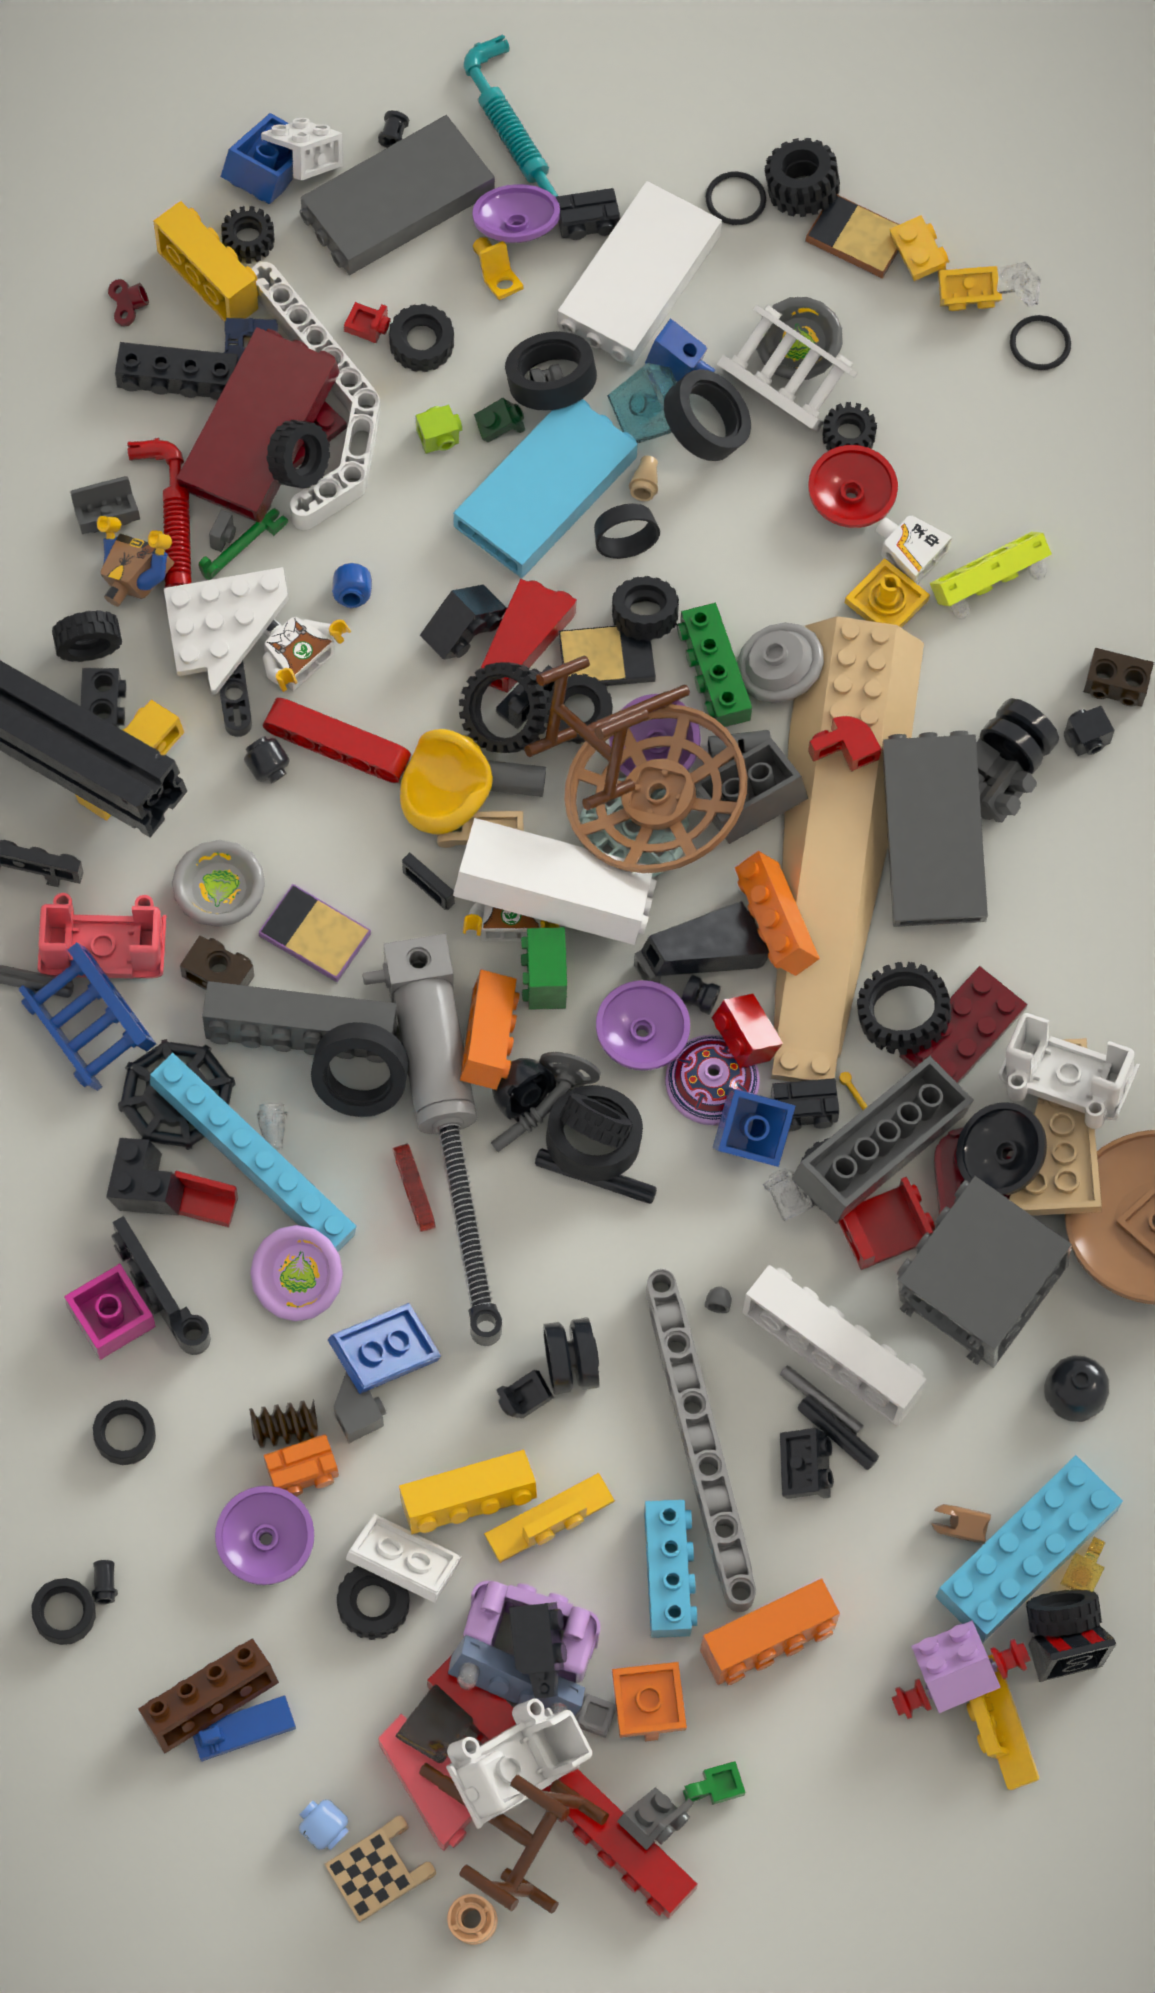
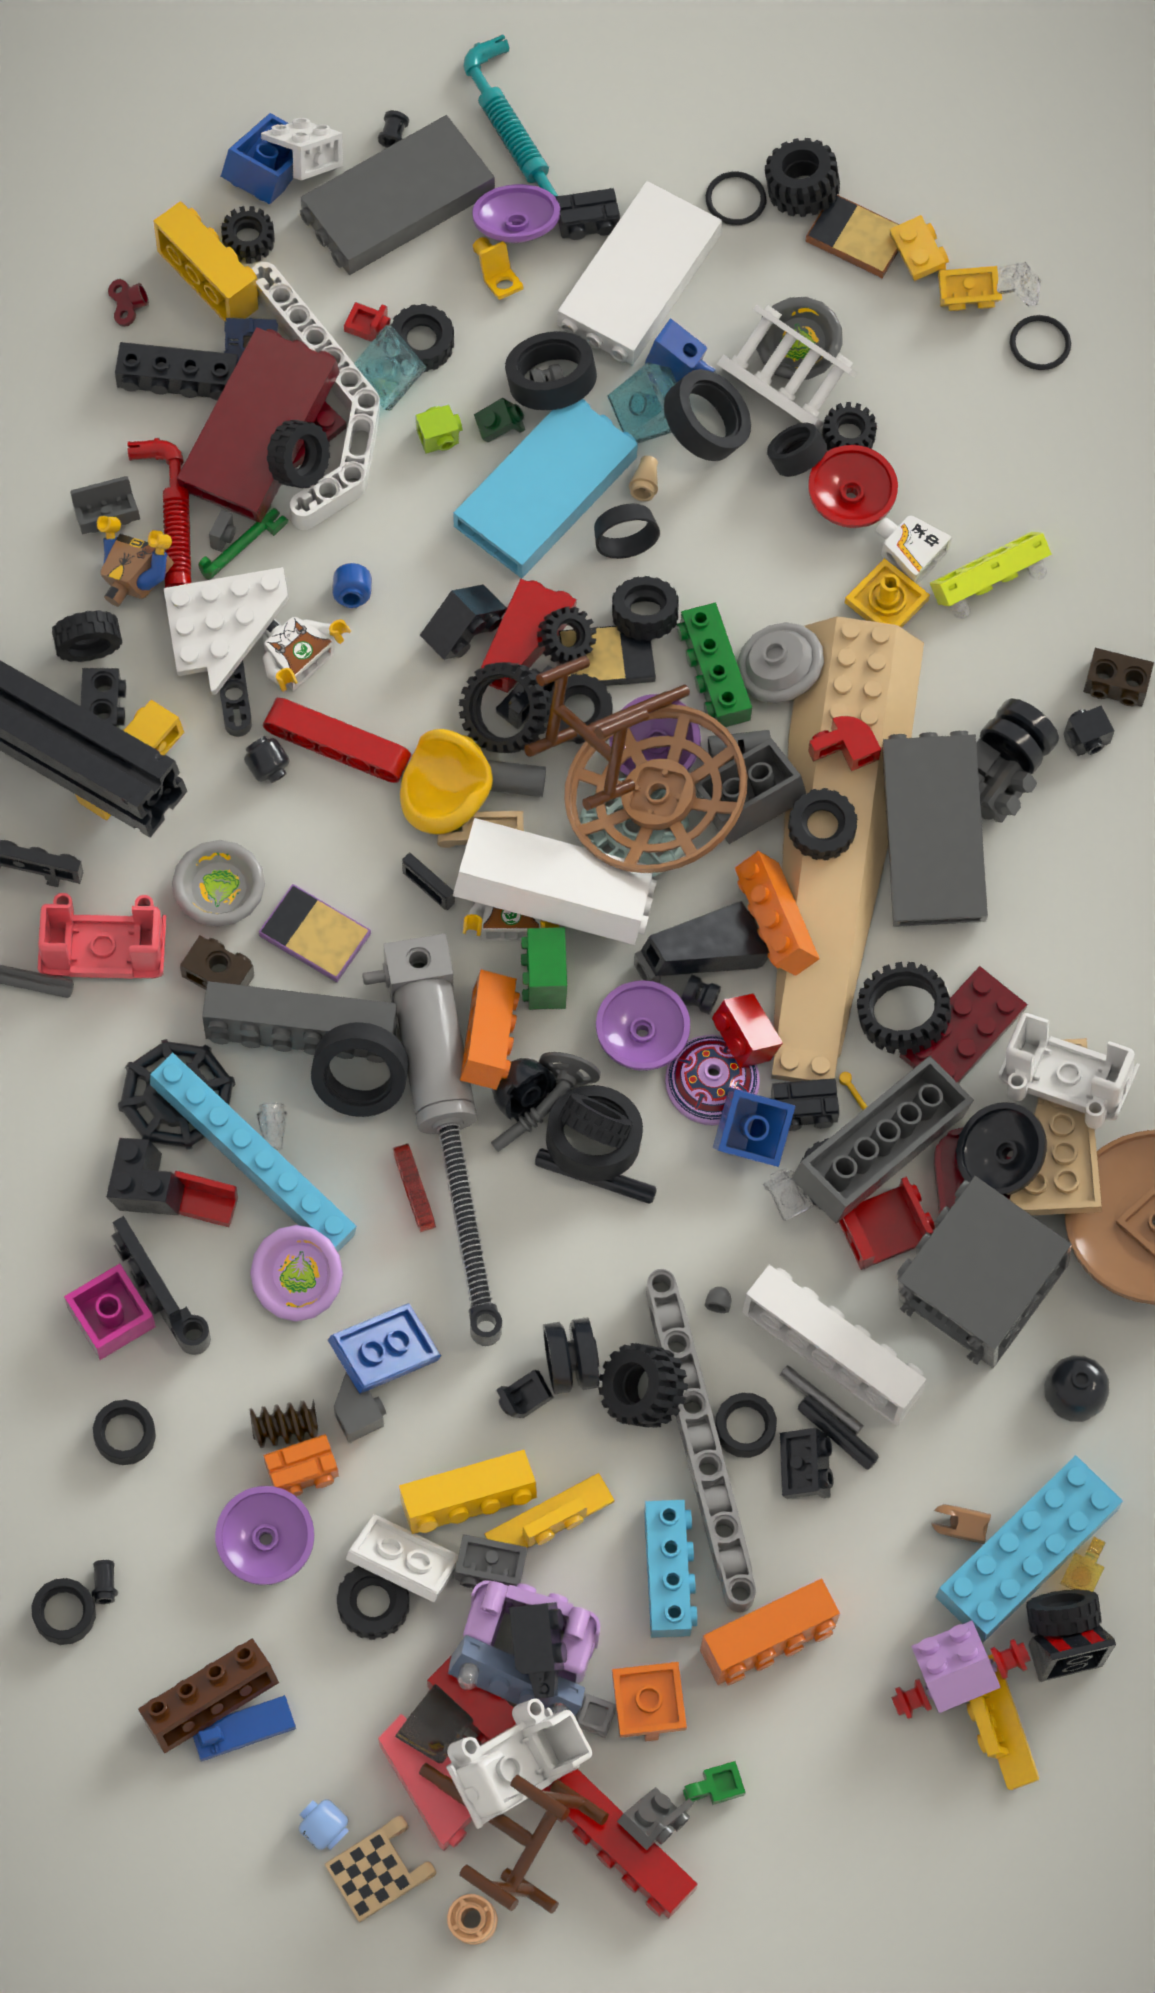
blue fence [19,942,156,1091] -> none
none -> clear light blue plate [354,325,427,410]
none -> dark grey bracket [455,1534,528,1589]
none -> black tyre [537,606,597,664]
none -> black tyre [598,1343,688,1428]
none -> black tyre [715,1392,777,1458]
none -> black tyre [767,422,827,477]
none -> black tyre [788,788,858,860]

